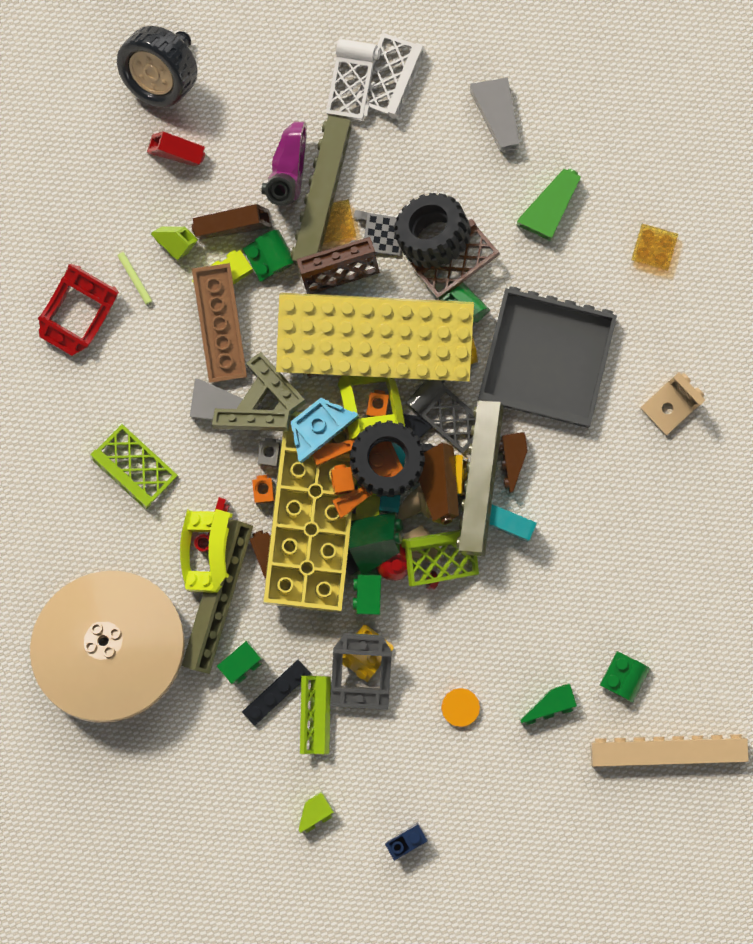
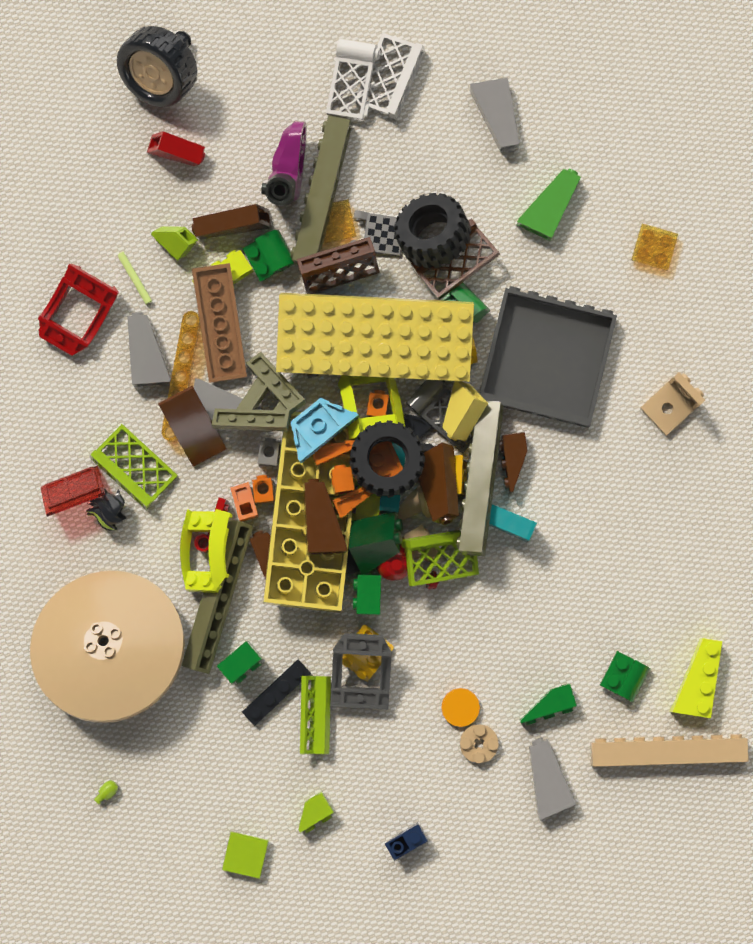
none -> clear red piece [40,465,105,517]
none -> black hair [86,489,126,531]
none -> lime cylinder [94,780,118,804]
none -> light grey slope [127,312,172,387]
none -> reddish brown slope [158,385,227,467]
none -> clear yellow beam [162,311,200,442]
none -> lime tile [222,831,269,879]
none -> orange brick [230,482,259,522]
none -> reddish brown slope [303,479,347,555]
none -> light yellow slope [442,381,488,441]
none -> tan plate [460,724,499,763]
none -> light grey slope [529,737,576,820]
none -> neon yellow wedge [670,638,722,718]

